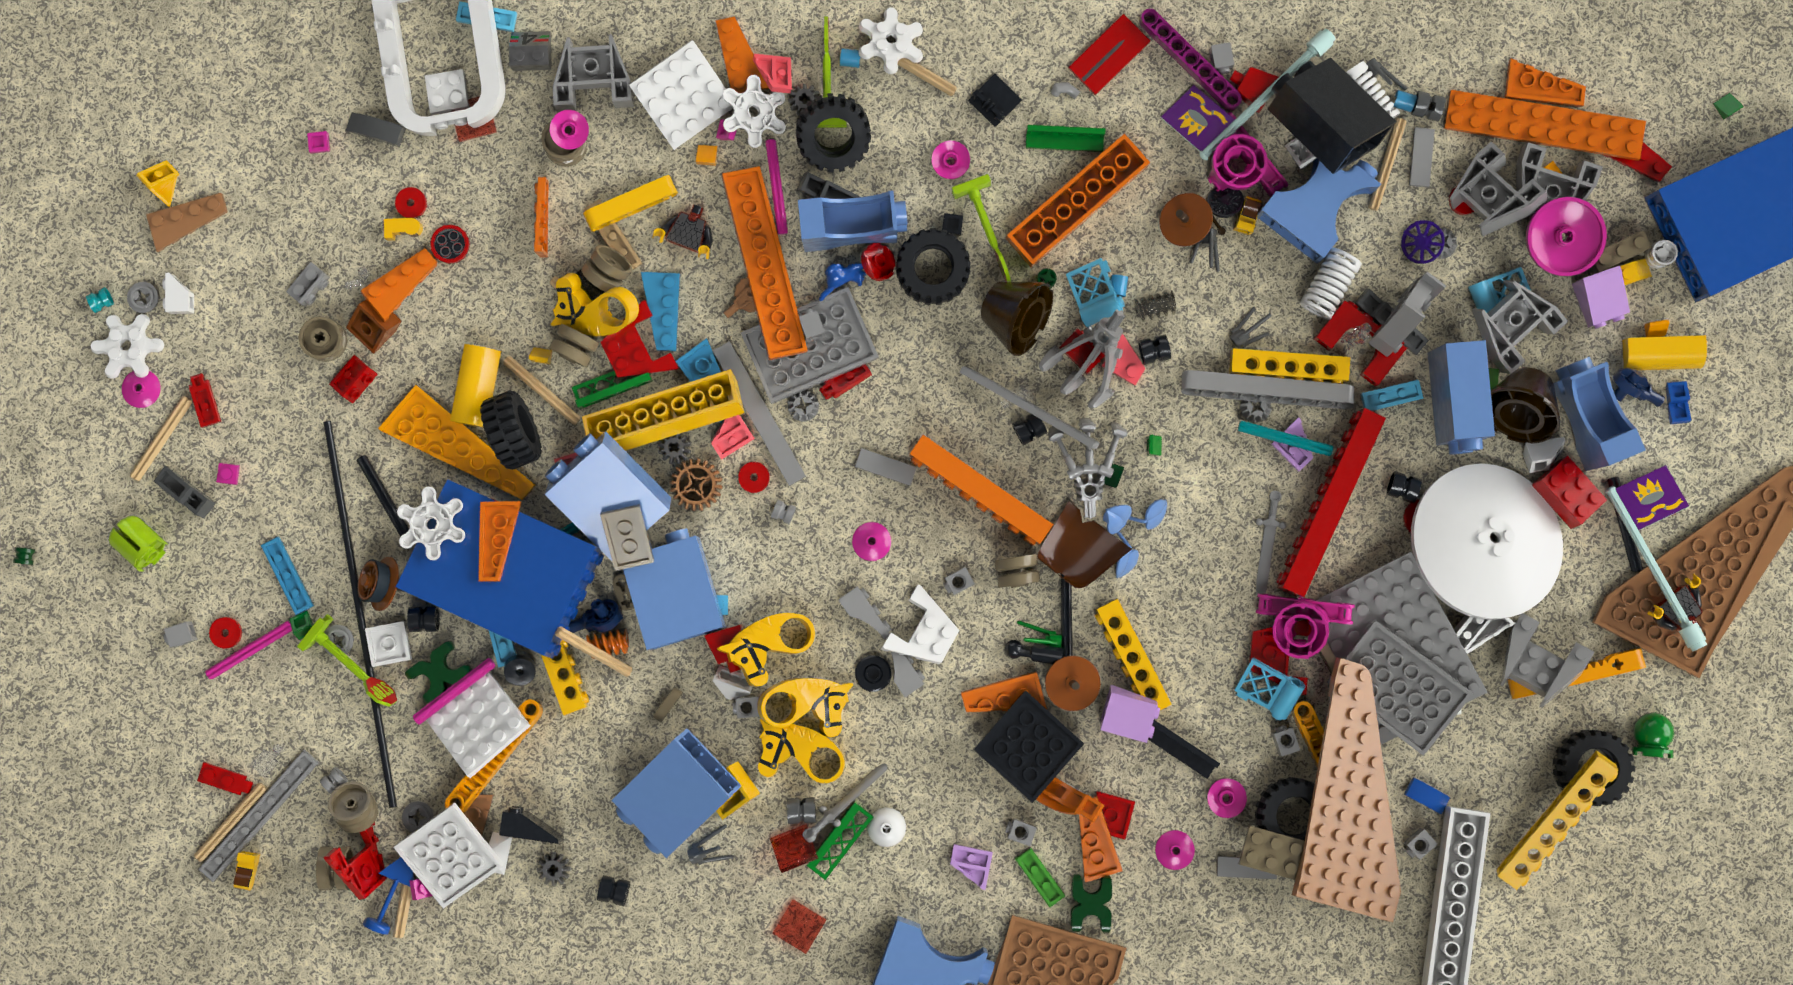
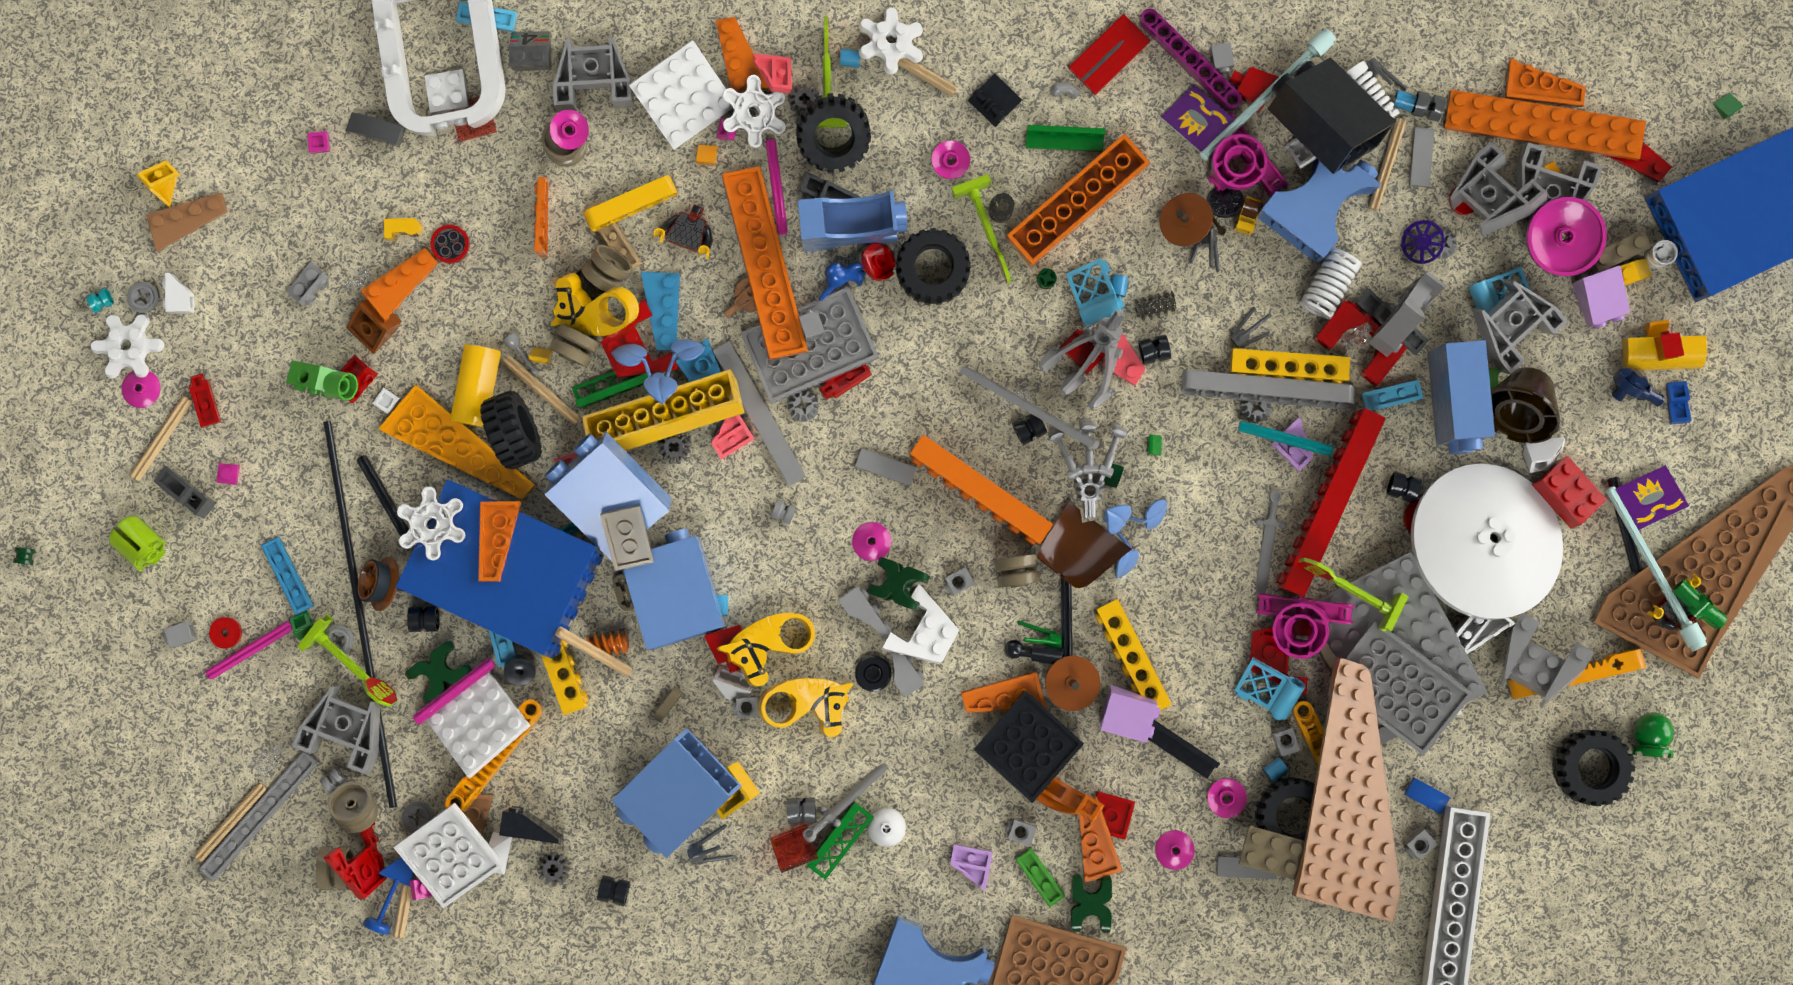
red hinge [197,762,253,795] -> none
yellow leg [234,851,260,890] -> none
dark tan wheel [298,316,348,362] -> none
white plate [365,621,412,667] -> none
red piece [395,187,427,218] -> none
dark blue pin [568,599,623,633] -> none
medium nougat gear [670,458,723,511] -> none
red piece [738,462,770,493] -> none
yellow animal [758,719,845,783] -> none
clear red tile [772,899,827,954] -> none
black plate [942,213,964,236] -> none
dark brown cone [981,282,1054,356] -> none
yellow brick [1496,750,1618,890] -> none
medium blue brick [1554,357,1646,471] -> none
none -> bright green brick [286,360,358,401]
none -> light grey wedge [292,685,380,774]
none -> white tile [372,388,400,415]
none -> light grey hinge [503,332,539,375]
none -> medium blue plant [611,339,705,404]
none -> dark green piece [867,557,930,611]
none -> clear smoke piece [988,193,1015,223]
none -> dark azure beam [1263,757,1289,783]
none -> lime piece [1298,558,1409,633]
none -> red brick [1654,330,1684,361]
none -> green piece [1672,579,1728,629]

